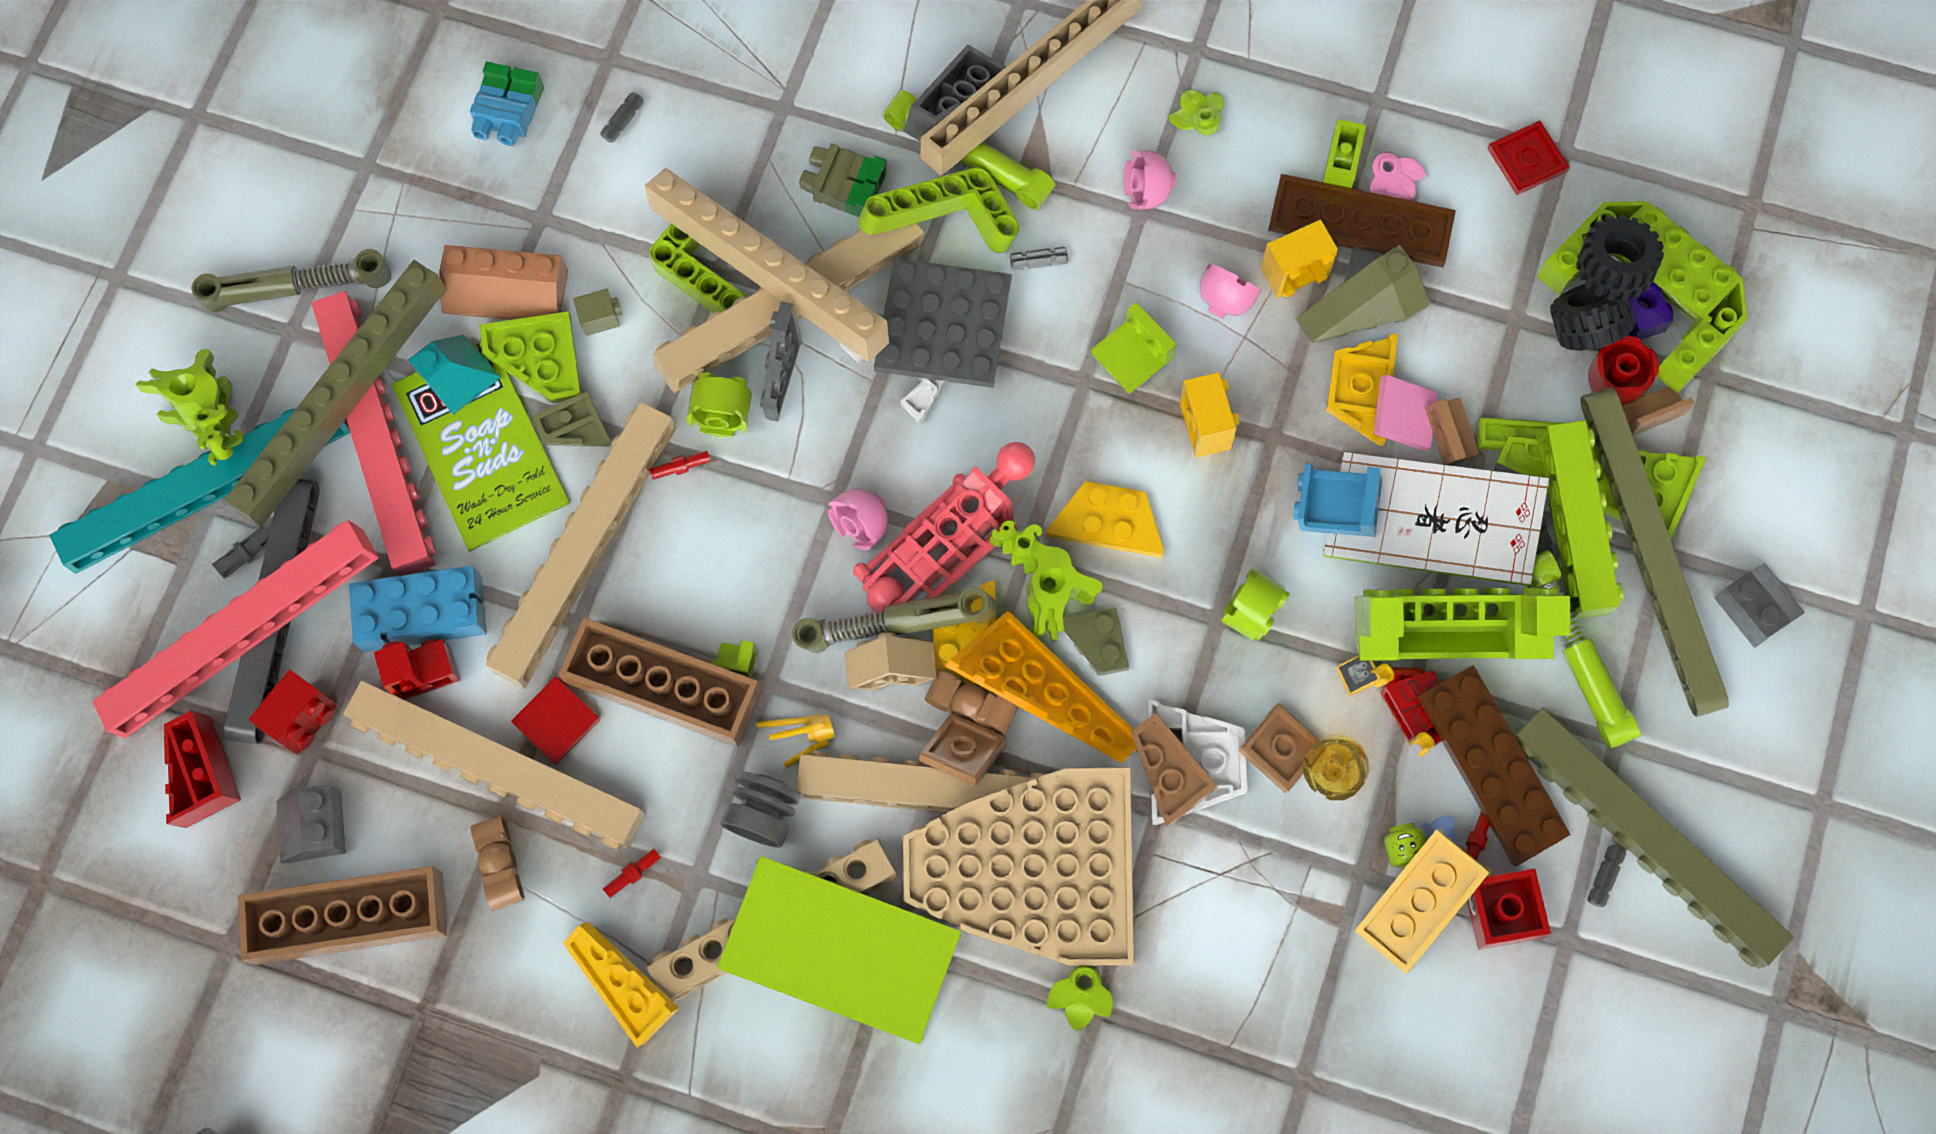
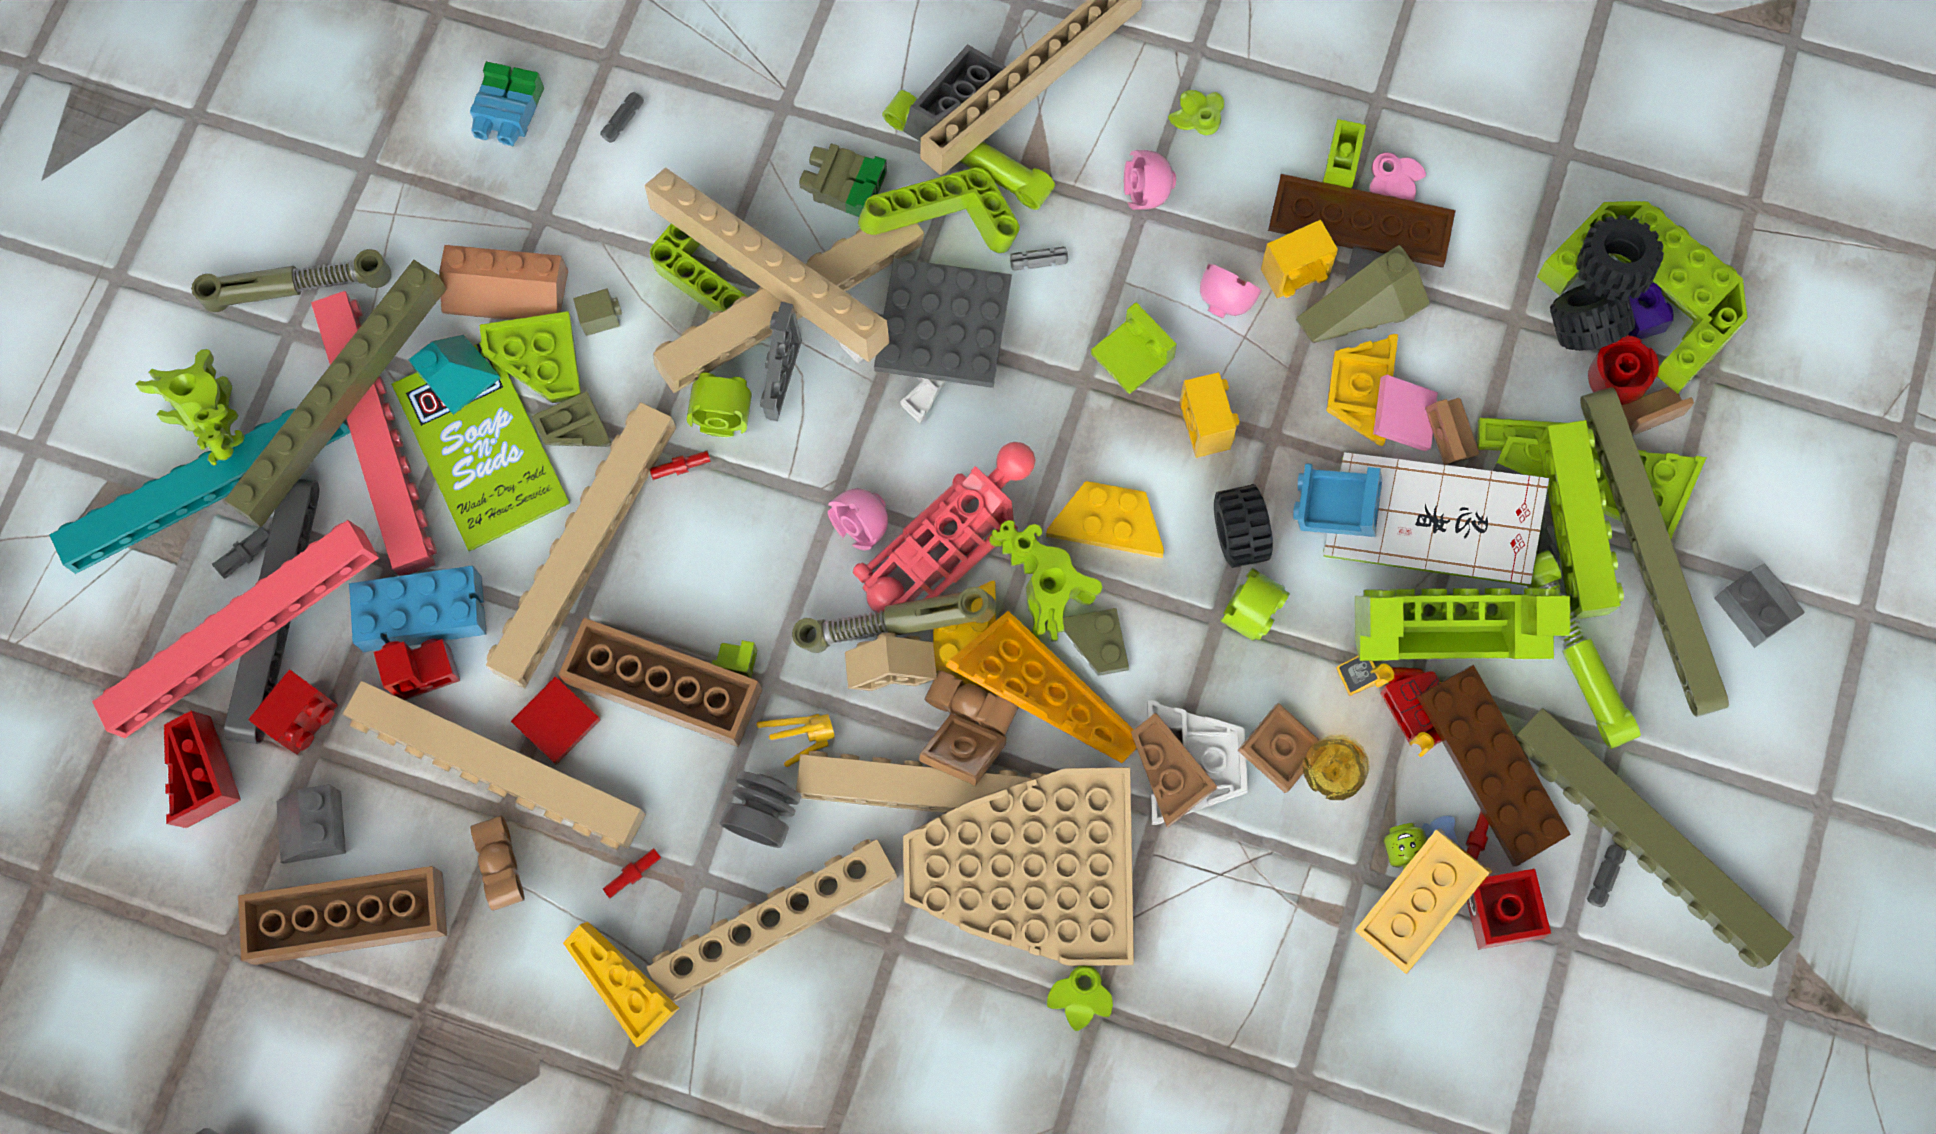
lime piece [717,855,962,1045] -> none
red tile [1487,120,1570,195] -> none
none -> black tyre [1214,484,1273,568]

